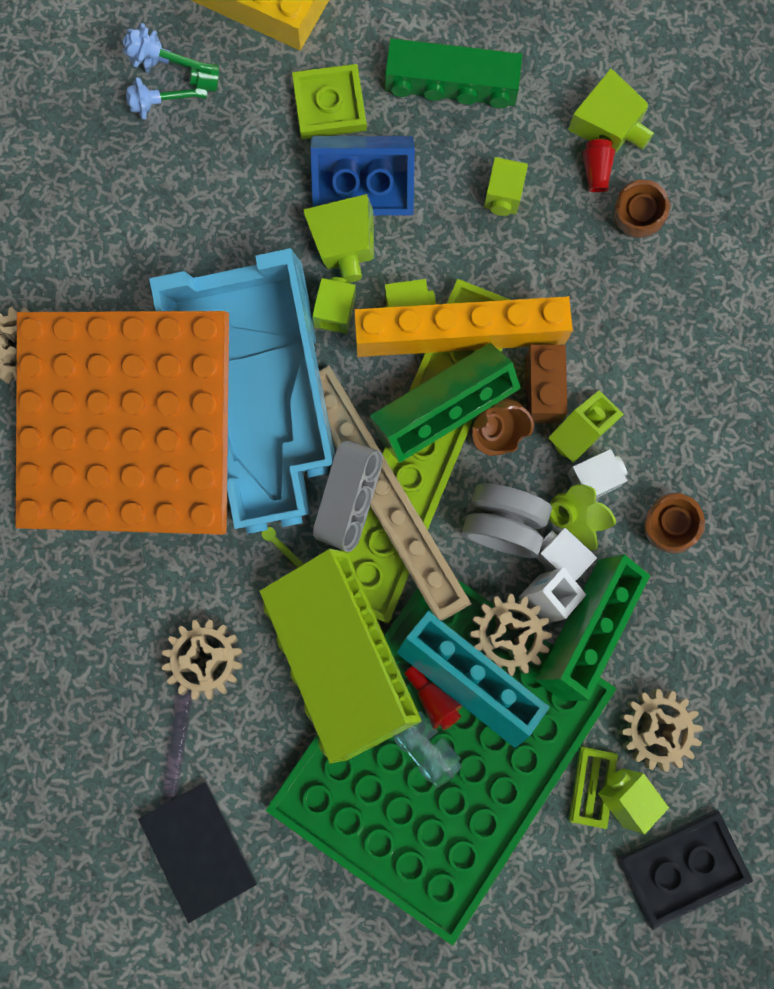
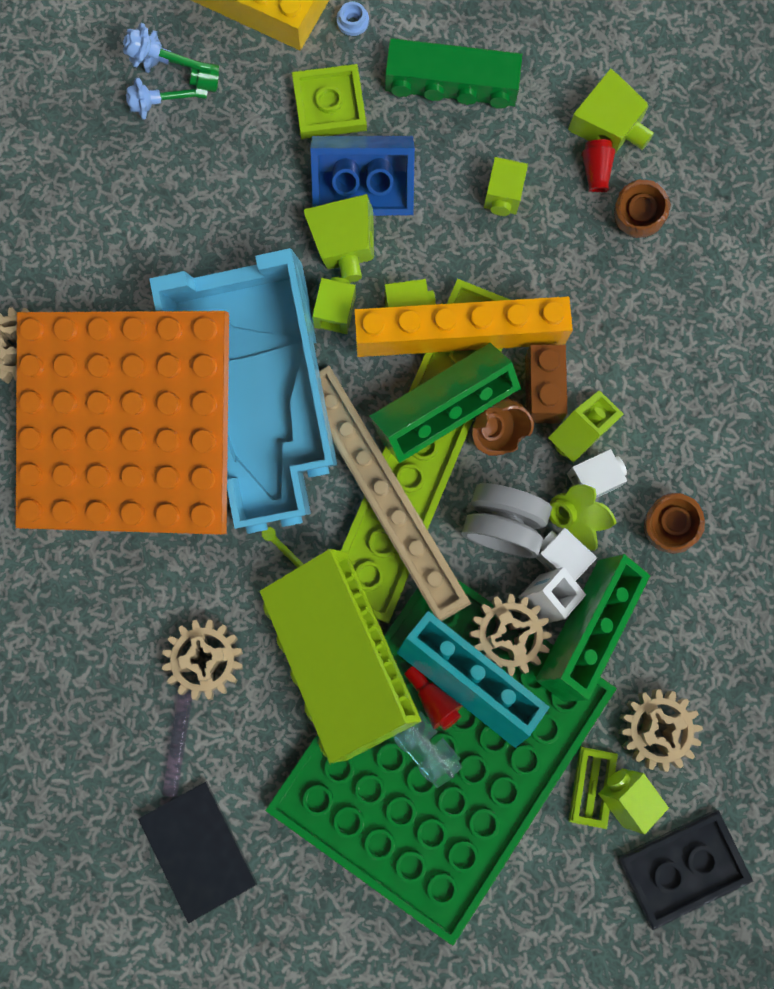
light grey beam [313,440,383,552] -> none
none -> light blue plate [337,2,369,36]

